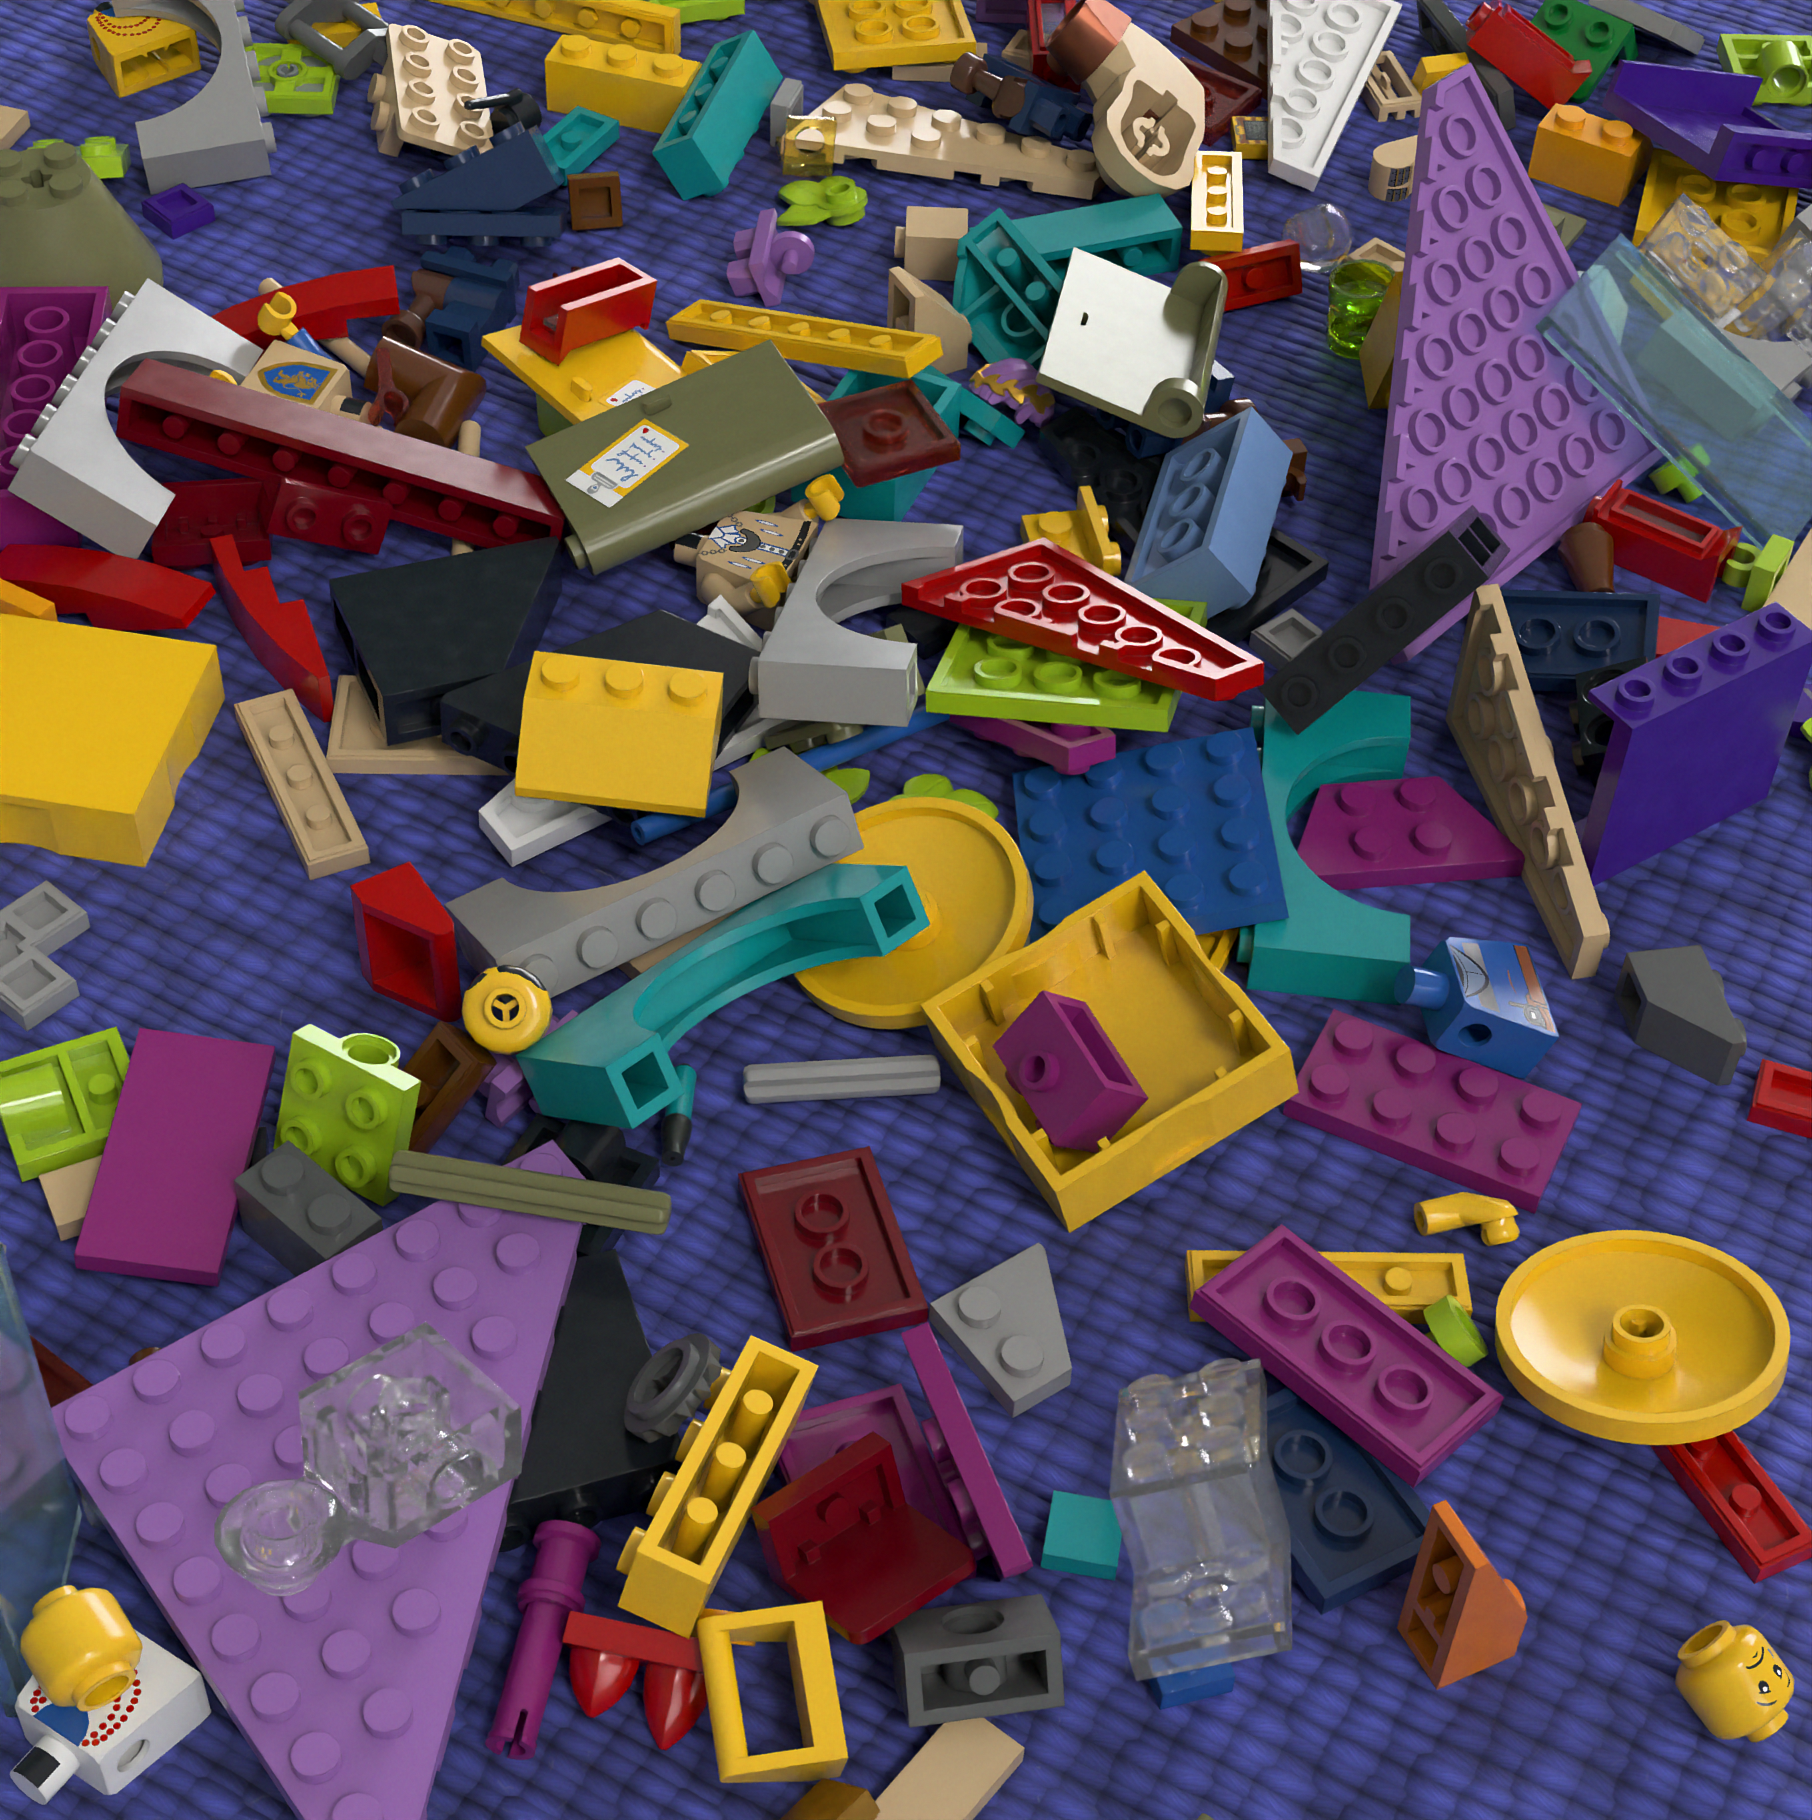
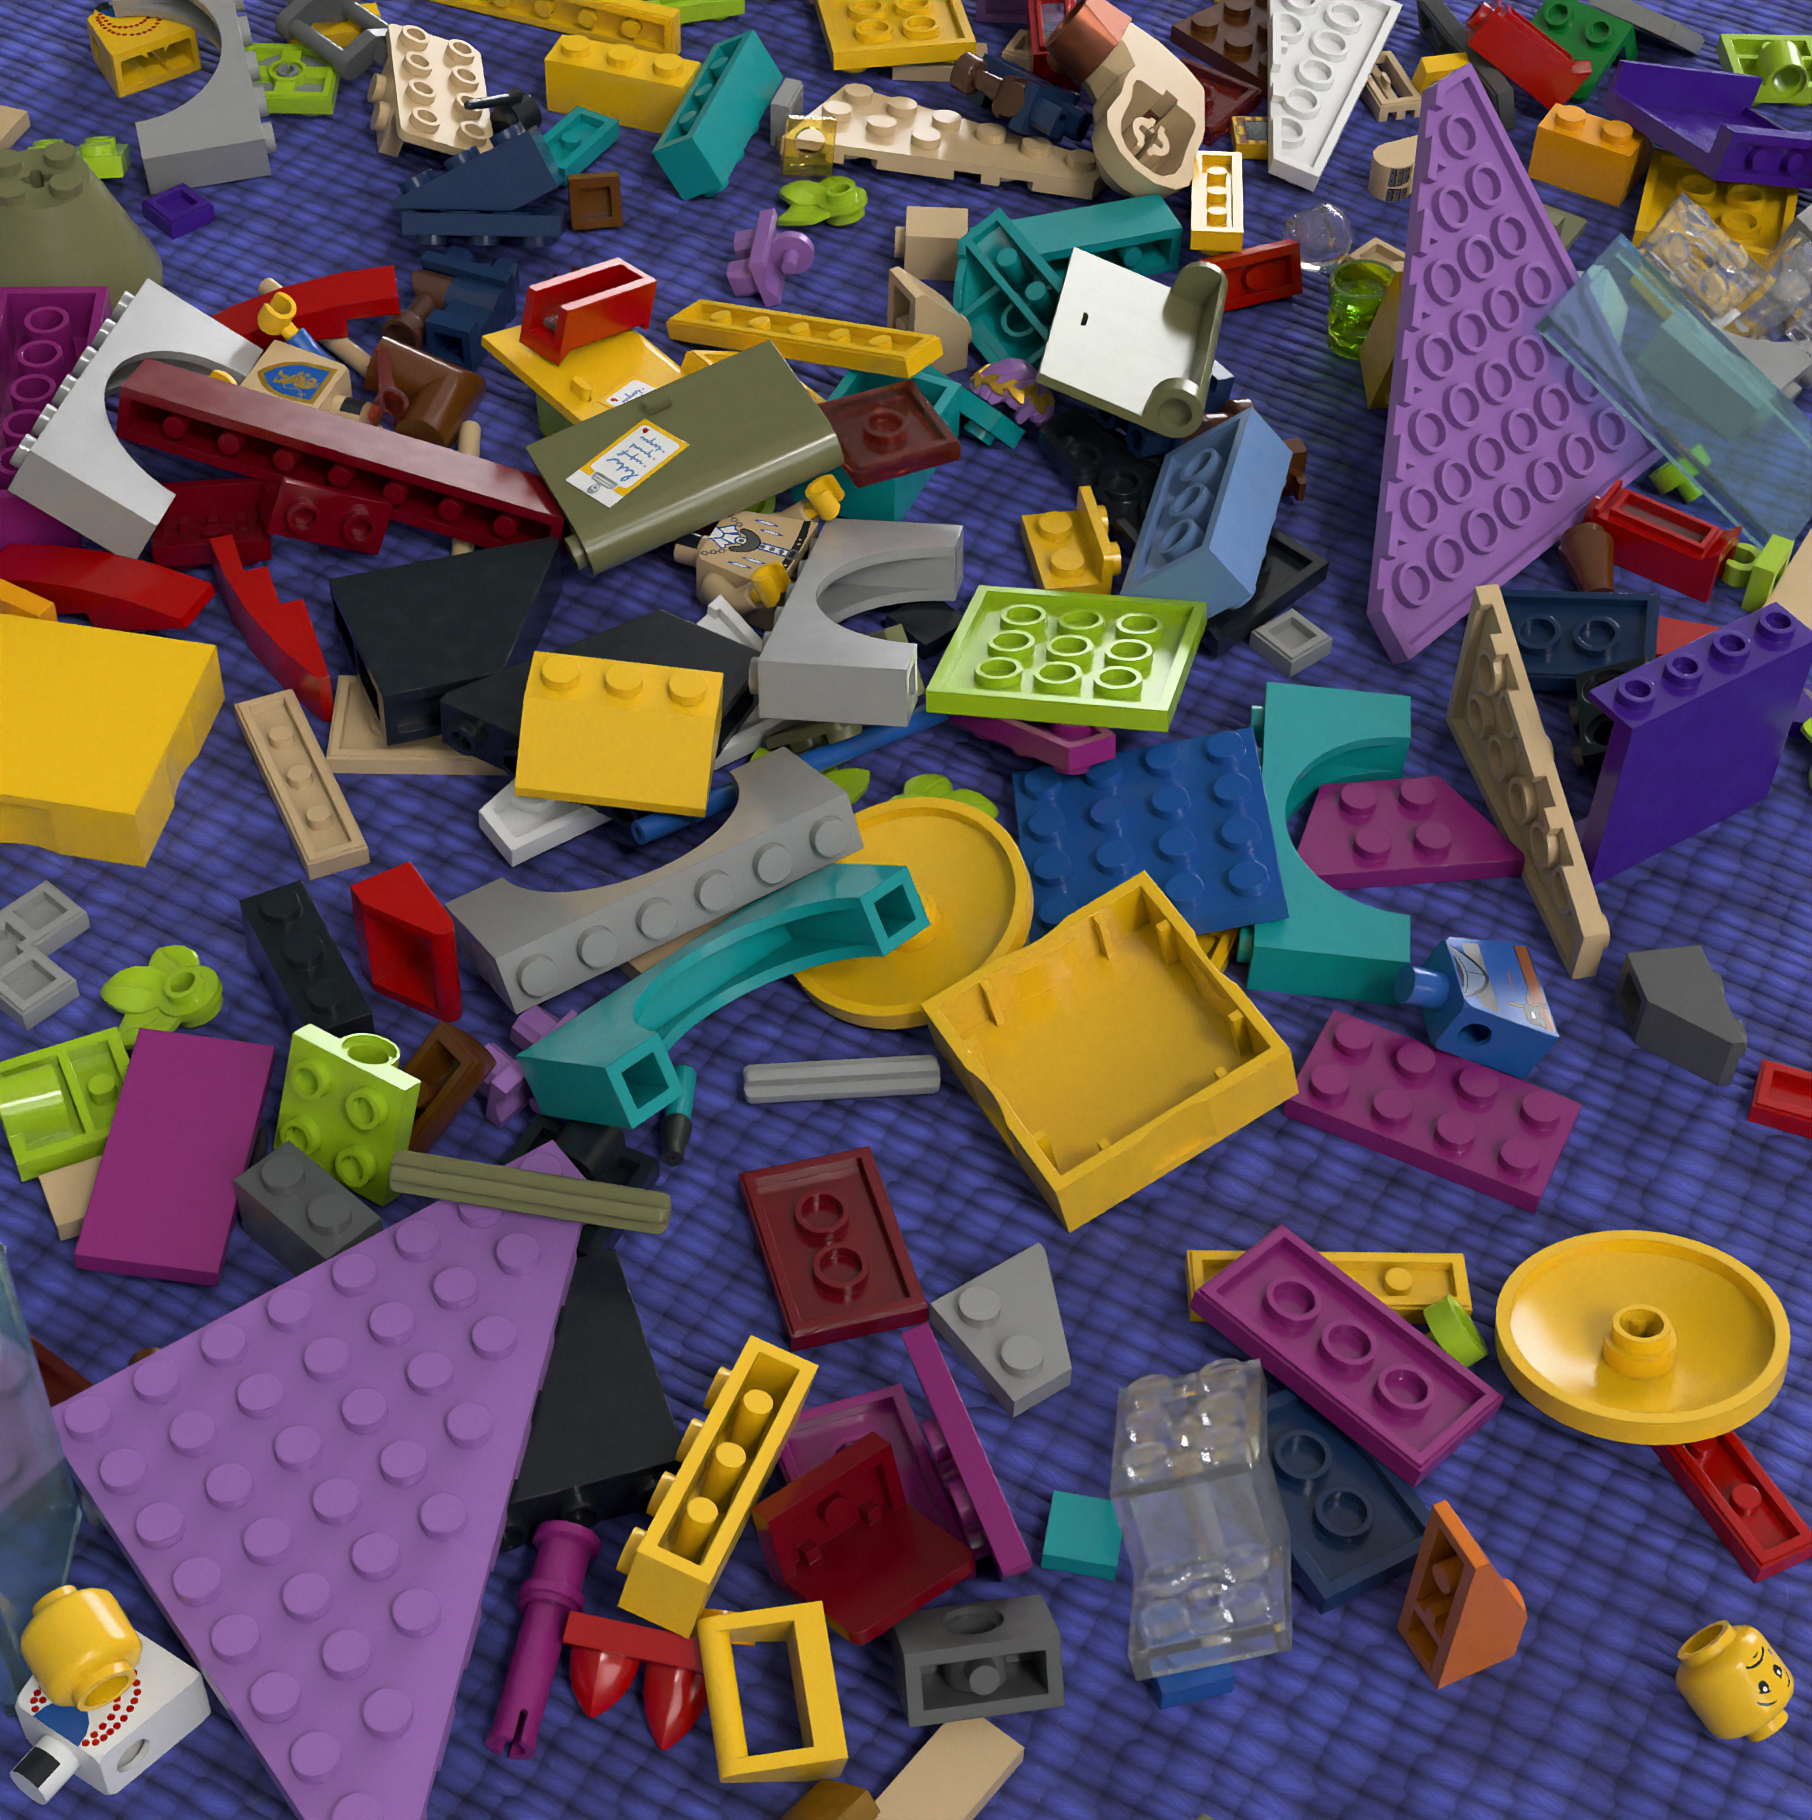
clear brick [214,1322,522,1596] -> none
yellow head [461,965,553,1056] -> none
dark grey gear [624,1333,722,1443] -> none
red wing [901,537,1264,702] -> none
magenta brick [992,990,1149,1154] -> none
black slope [1258,505,1511,735] -> none
yellow arm [1414,1192,1520,1246] -> none
none -> lime plate [99,945,223,1050]
none -> black brick [239,880,375,1039]

